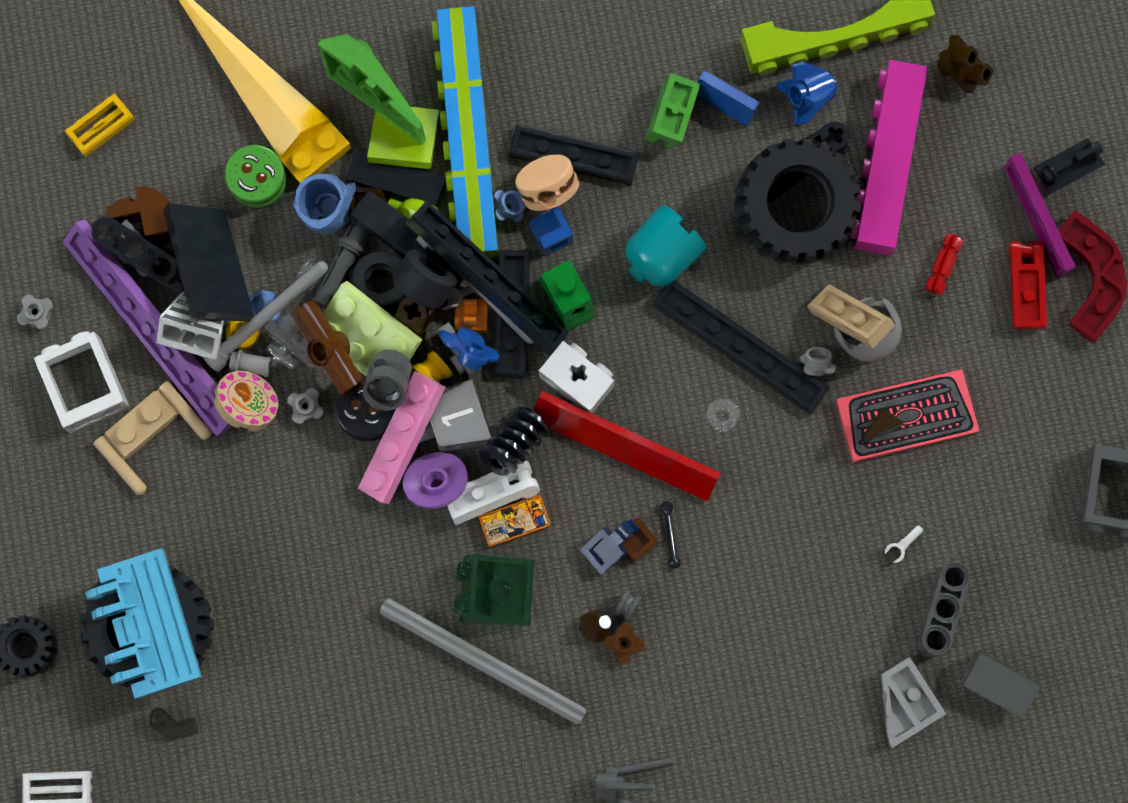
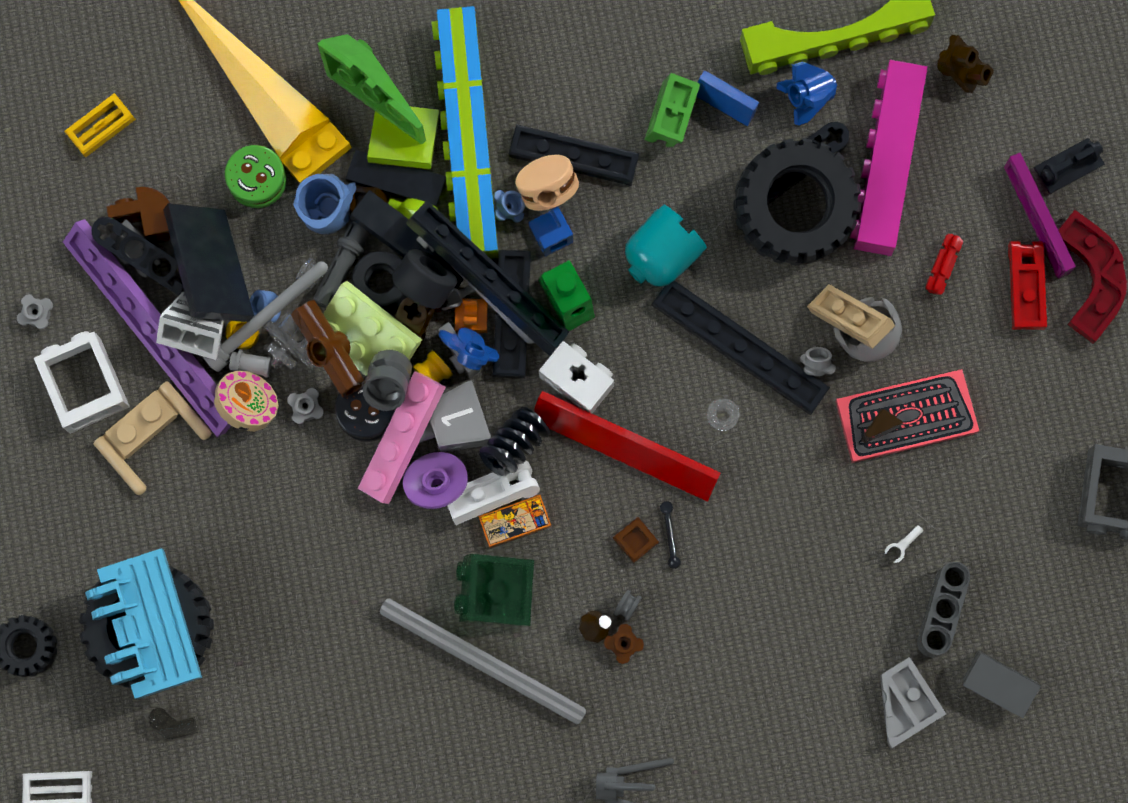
plate [580,519,640,575] -> none

